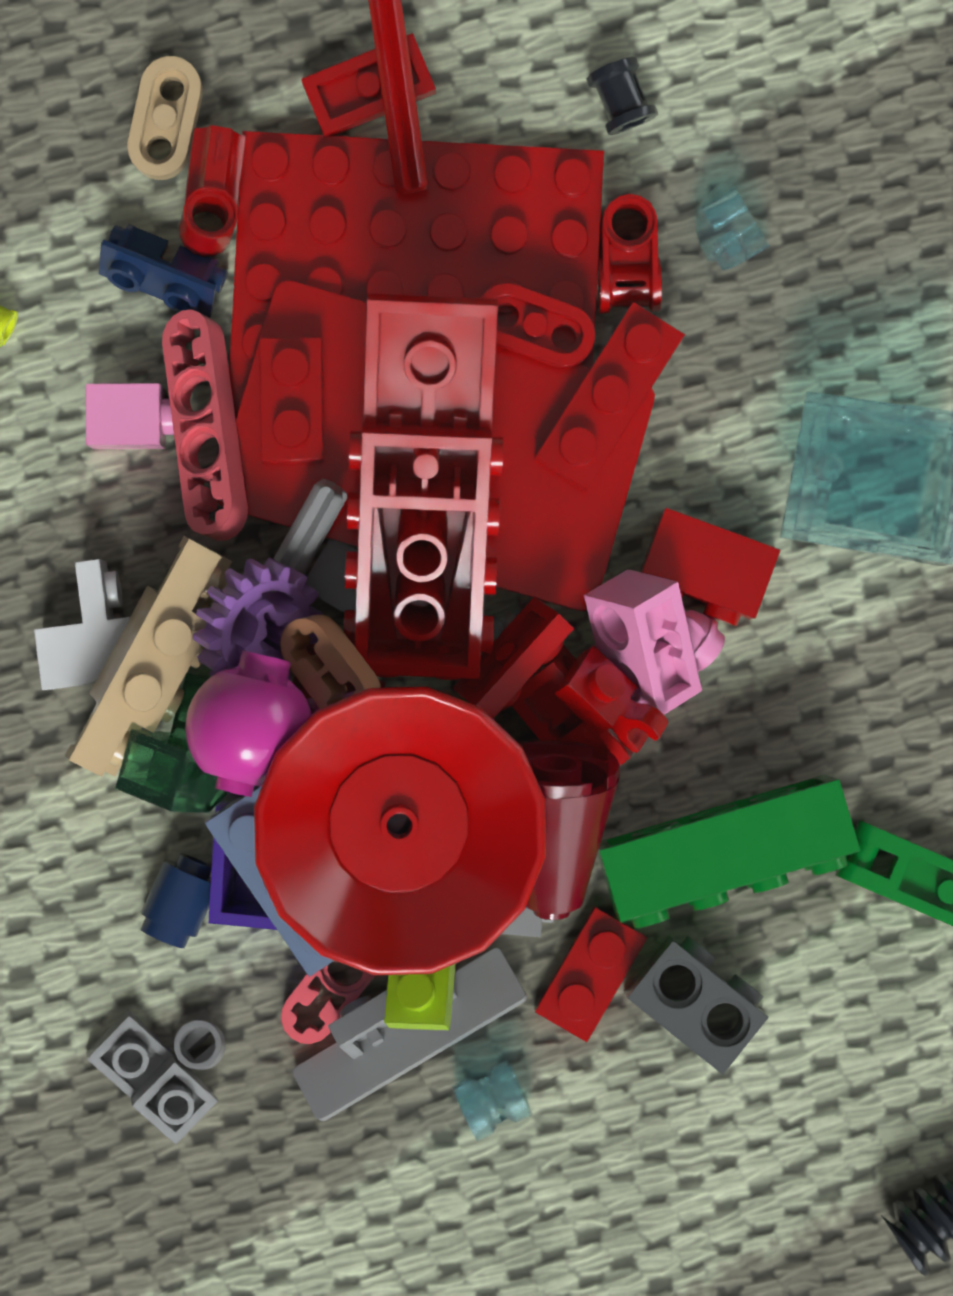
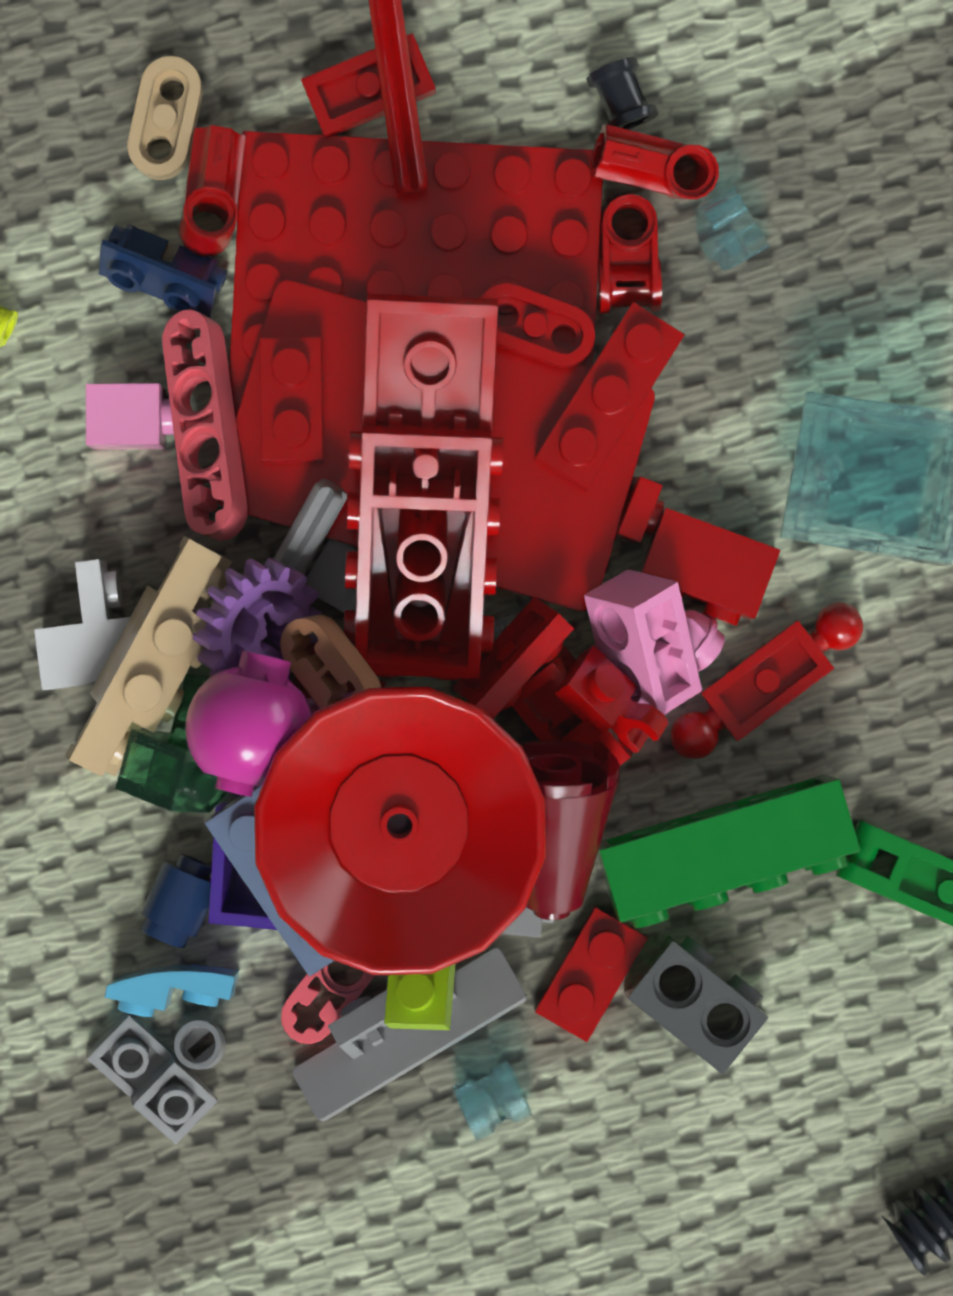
none -> medium azure slope [104,965,239,1017]
none -> red piece [590,124,719,200]
none -> red plate [616,476,665,542]
none -> red plate [670,602,864,760]

